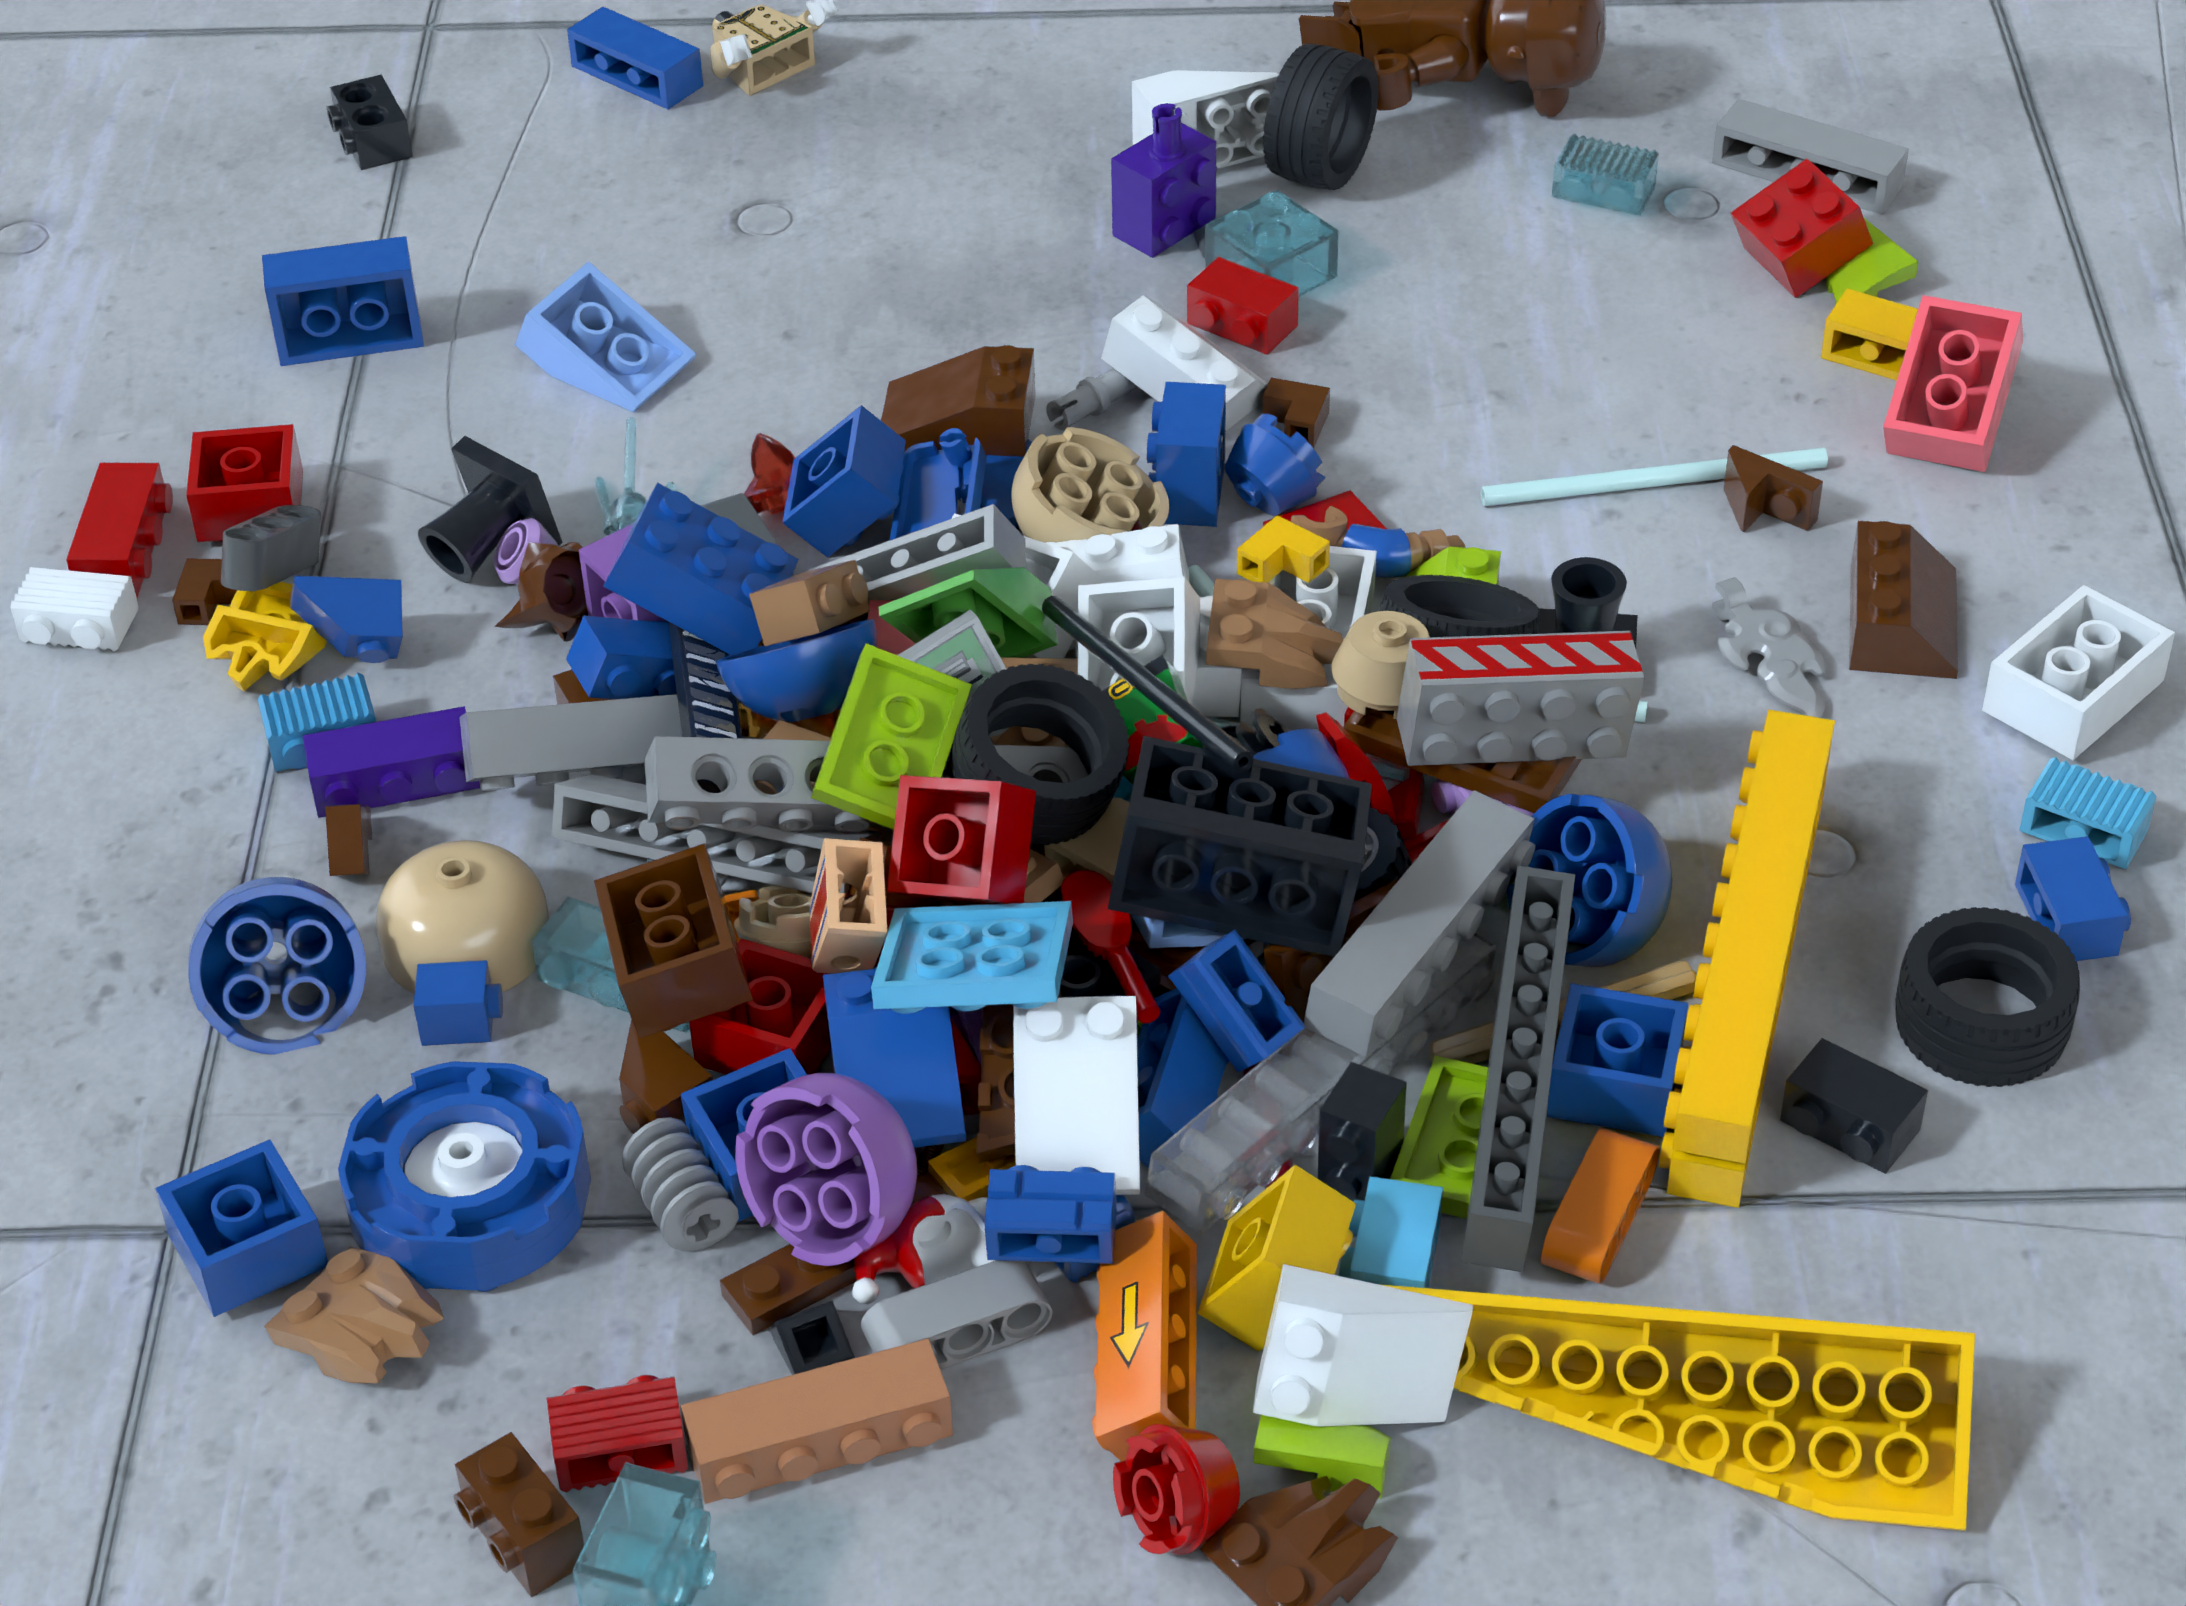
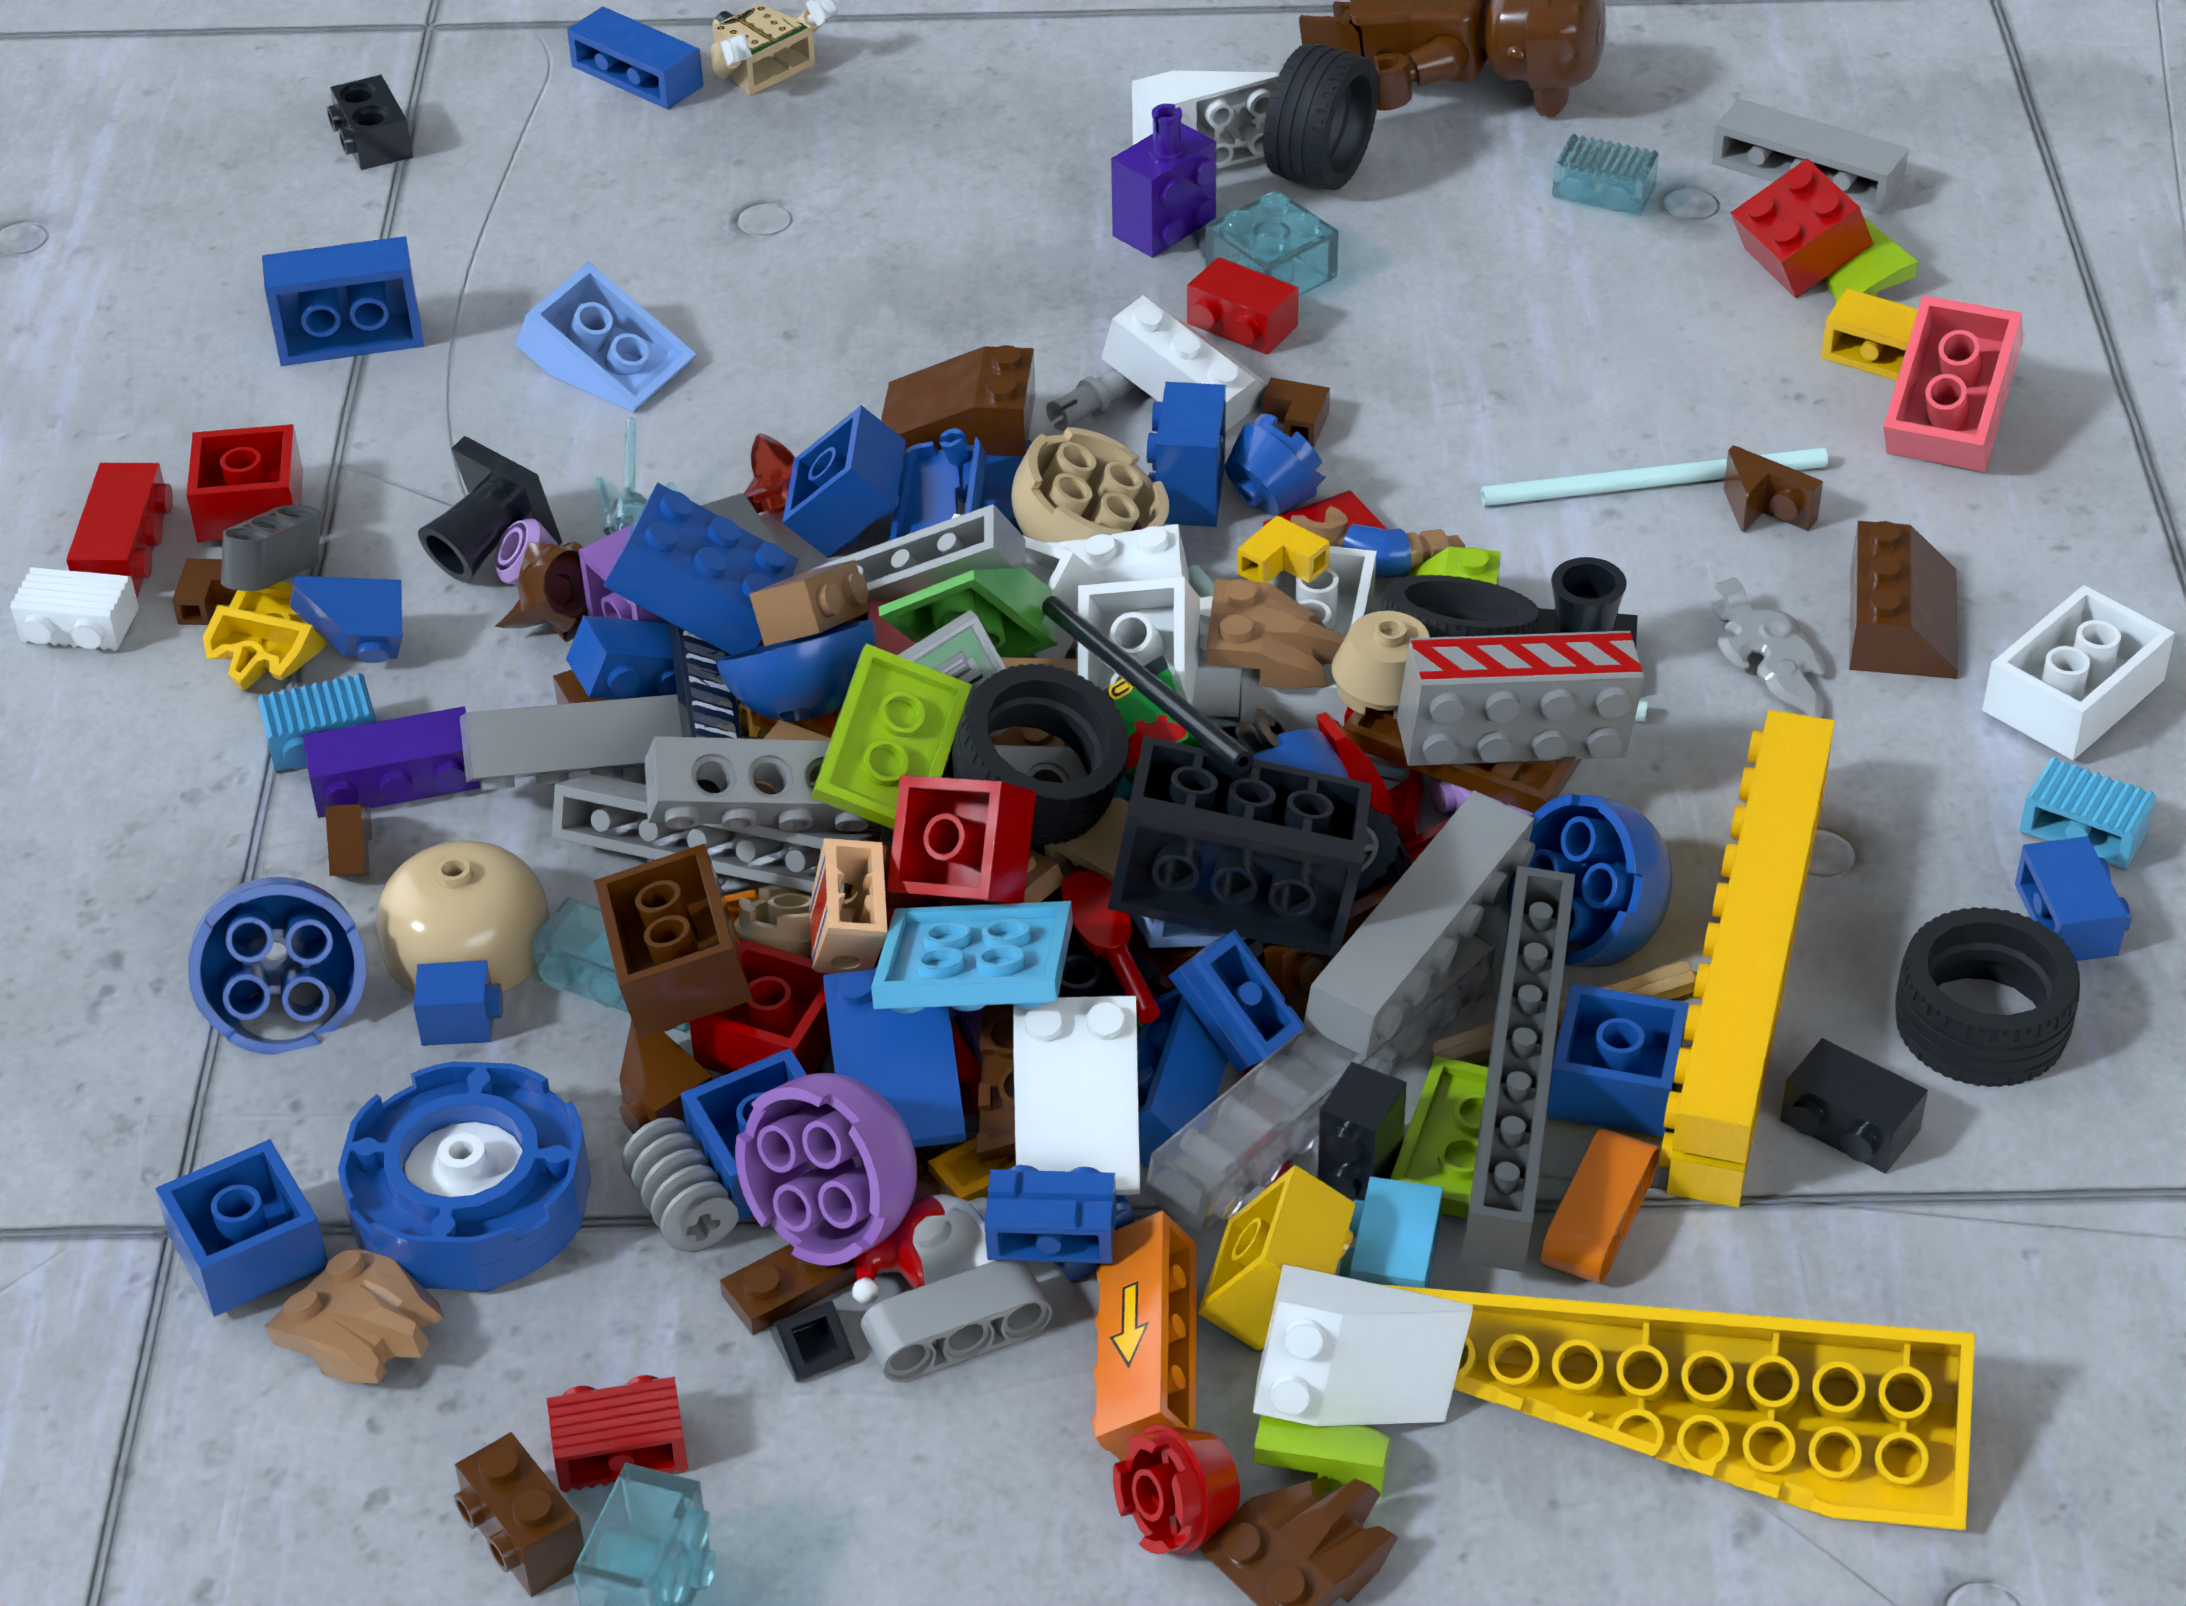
nougat brick [680,1339,953,1504] -> none

